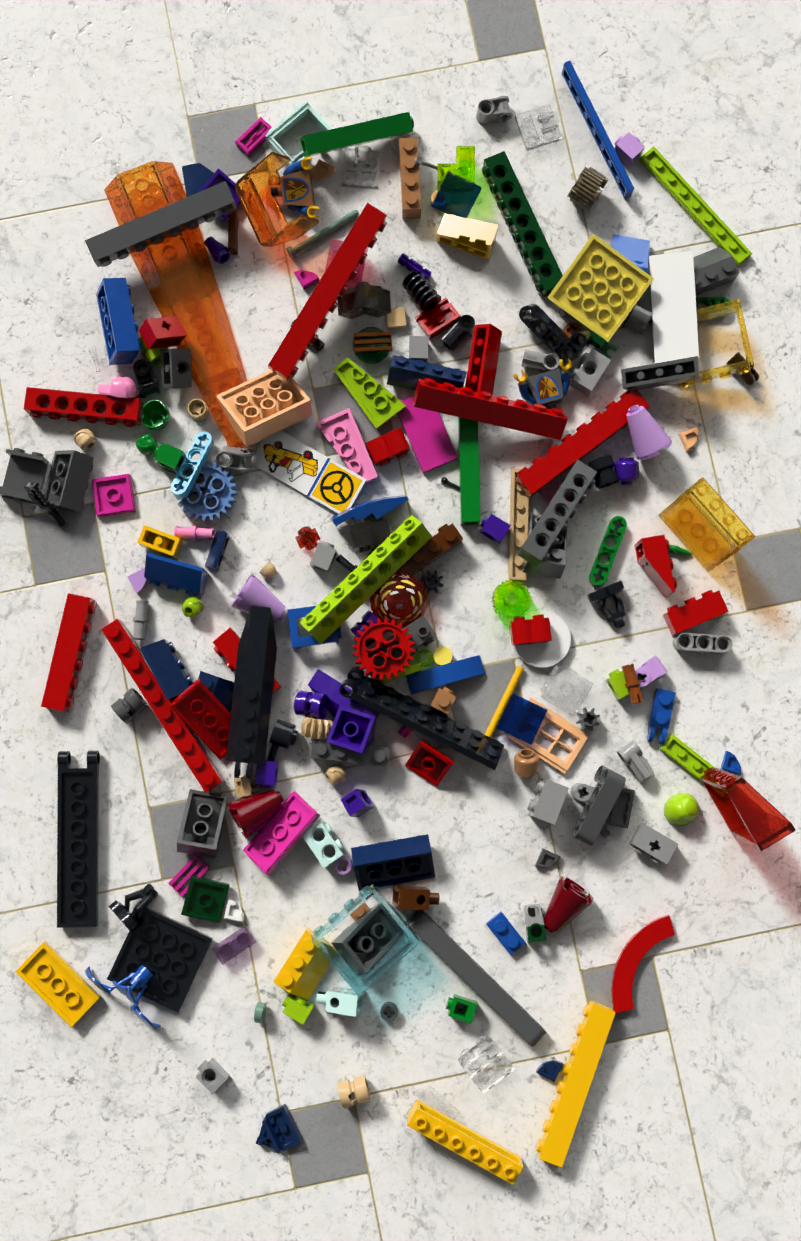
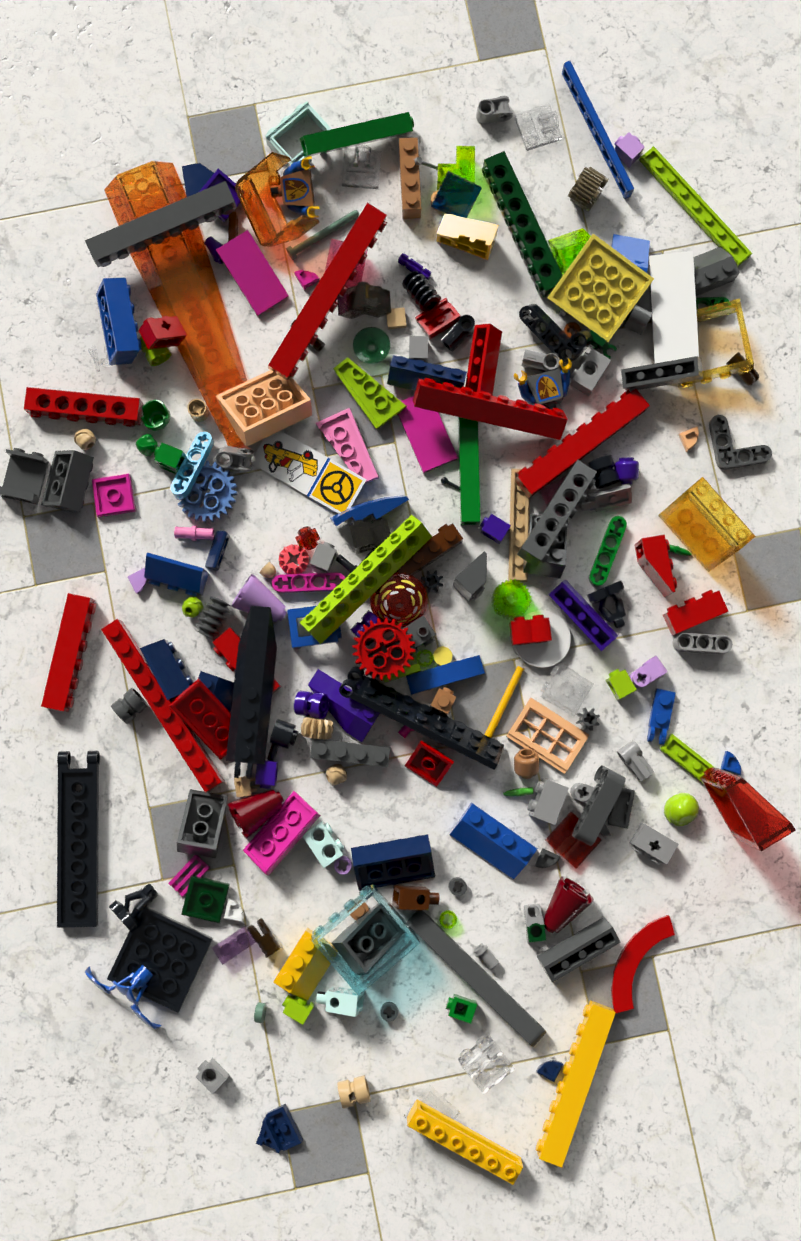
yellow plate [15,941,101,1027] -> none
black piece [24,481,65,527] -> none
bright pink cap [98,376,139,398] -> none
black piece [133,359,161,399] -> none
light grey pin [133,600,149,640] -> none
yellow brick [137,525,184,560] -> none
dark grey brick [160,349,193,388] -> none
dark pink tile [235,117,272,157] -> none
light nougat tile [311,159,335,180] -> none
dark purple slope [326,705,376,754] -> none
dark purple brick [341,789,374,817] -> none
reddish brown tile [353,331,392,353] -> none
red brick [366,428,410,467] -> none
blue plate [486,911,526,955] -> none
clear blue tile [496,693,548,745] -> none
dark orange pin [621,664,644,705] -> none
lavender cone [626,405,672,460] -> none
none -> dark grey piece [195,597,231,640]
none -> dark pink tile [216,230,289,316]
none -> dark brown hinge [248,918,281,958]
none -> dark pink beam [272,573,345,593]
none -> coral gear [279,544,309,574]
none -> clear neon green bush [439,910,457,929]
none -> dark grey bush [448,877,467,896]
none -> blue slope [449,803,538,879]
none -> dark grey slope [453,551,487,602]
none -> light grey pin [474,943,499,970]
none -> bright green helmet [503,787,534,797]
none -> dark grey brick [537,917,621,983]
none -> clear red slope [545,812,602,869]
none -> clear neon green slope [548,228,591,275]
none -> dark purple brick [548,580,618,651]
none -> light grey hinge [579,483,632,512]
none -> dark grey beam [709,415,772,470]

